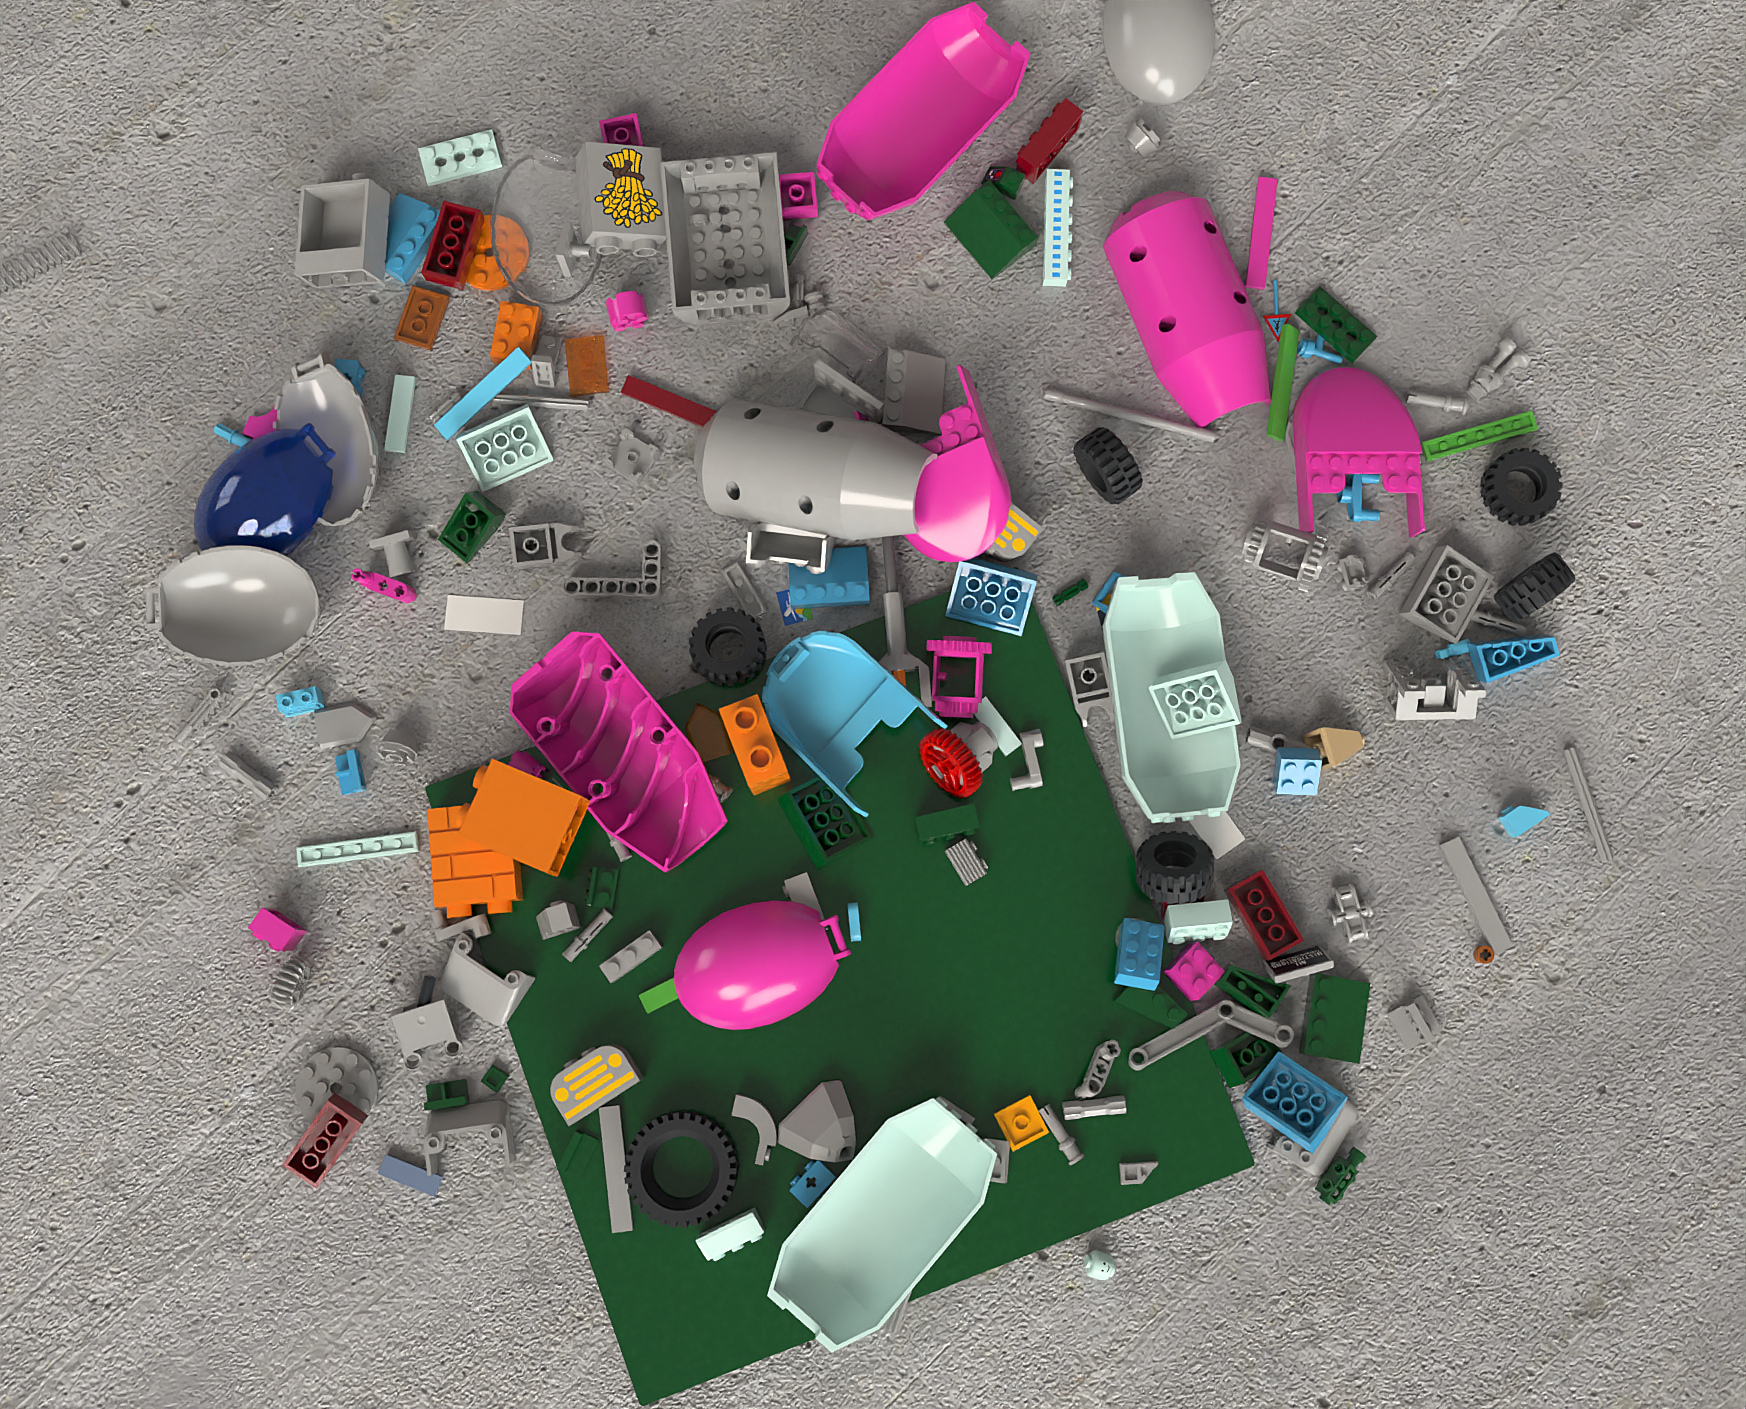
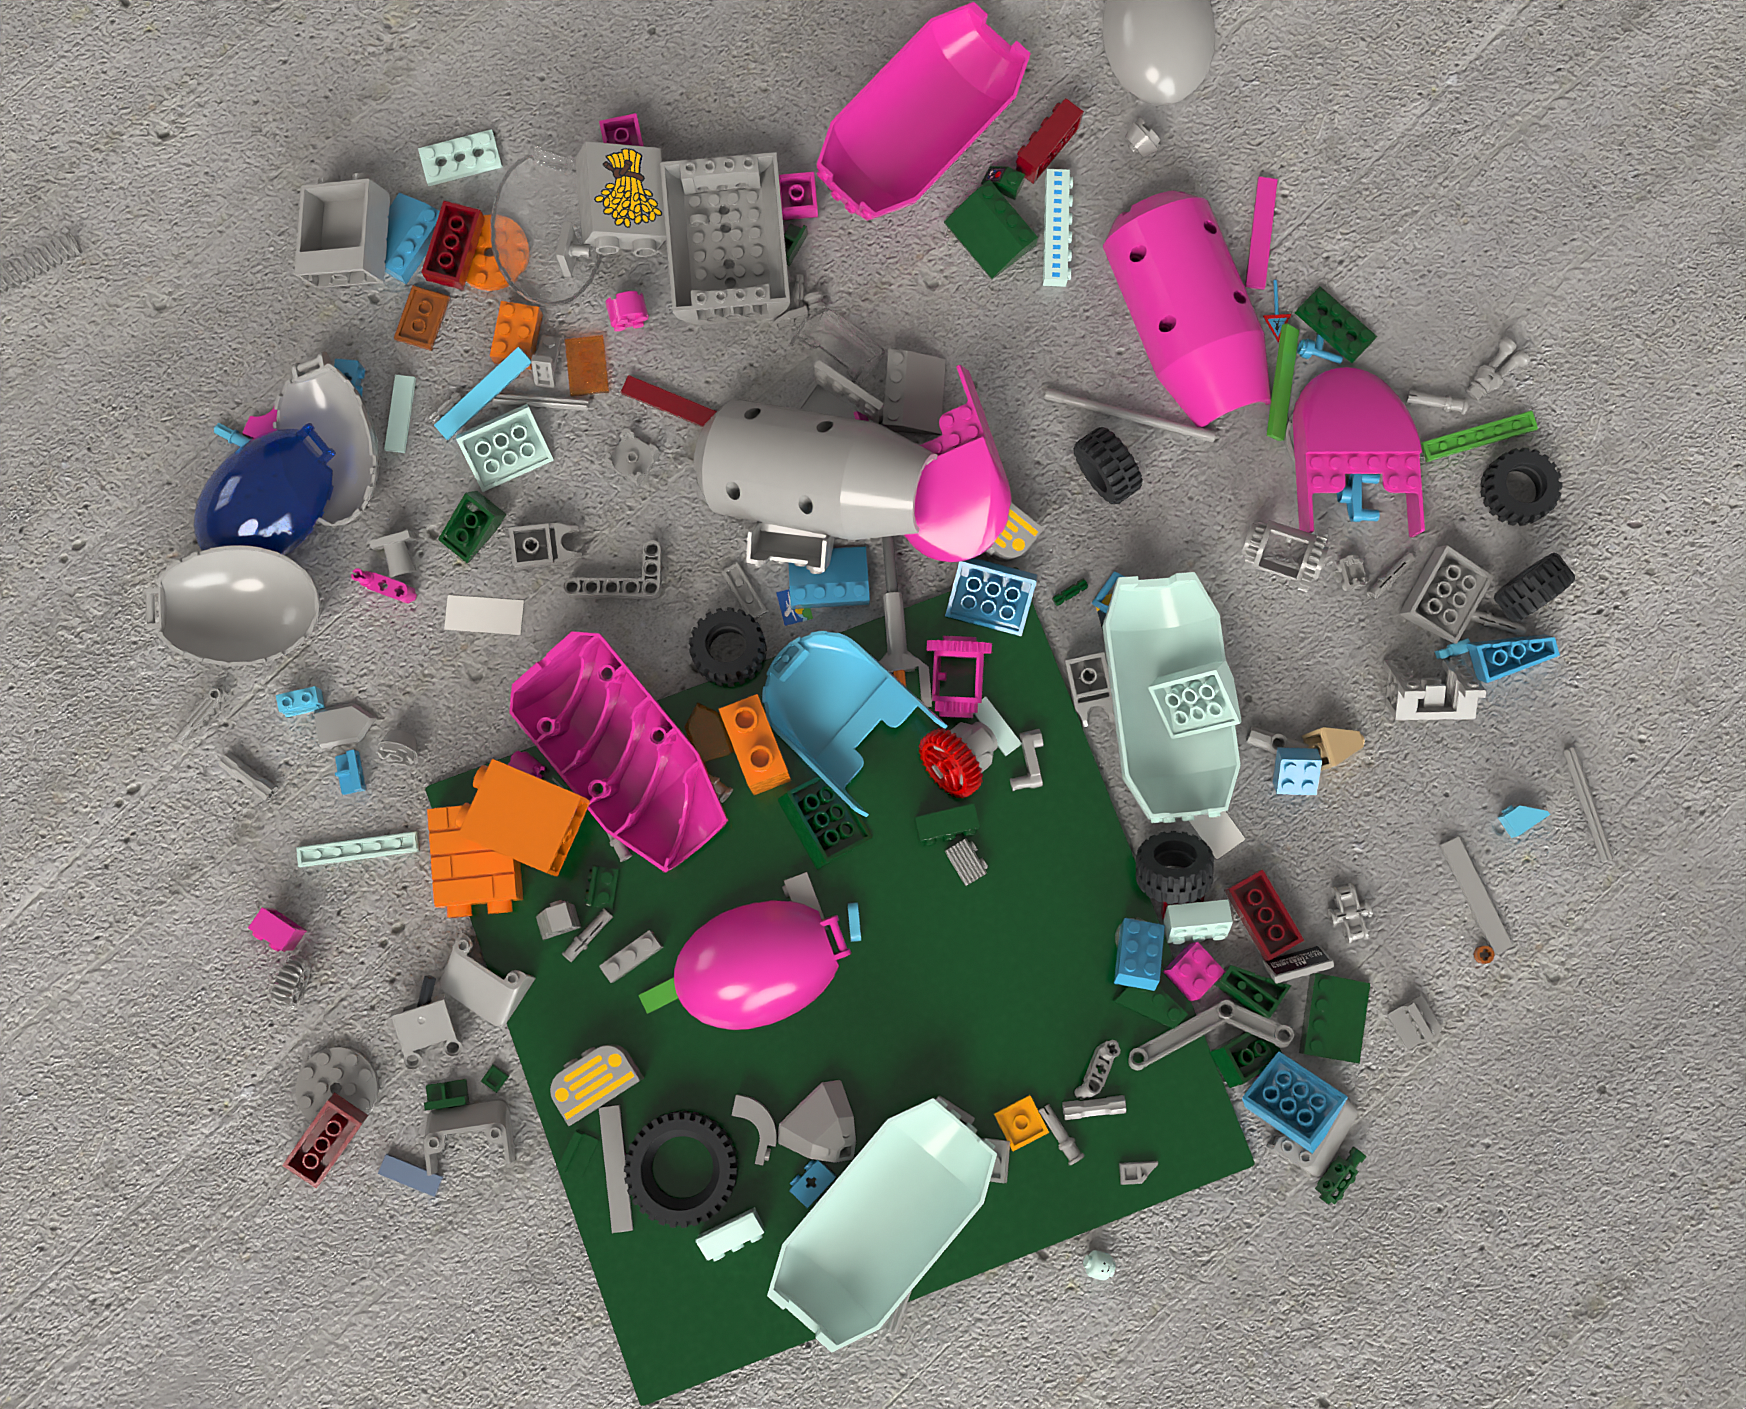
light grey beam [430,909,491,942] -> none

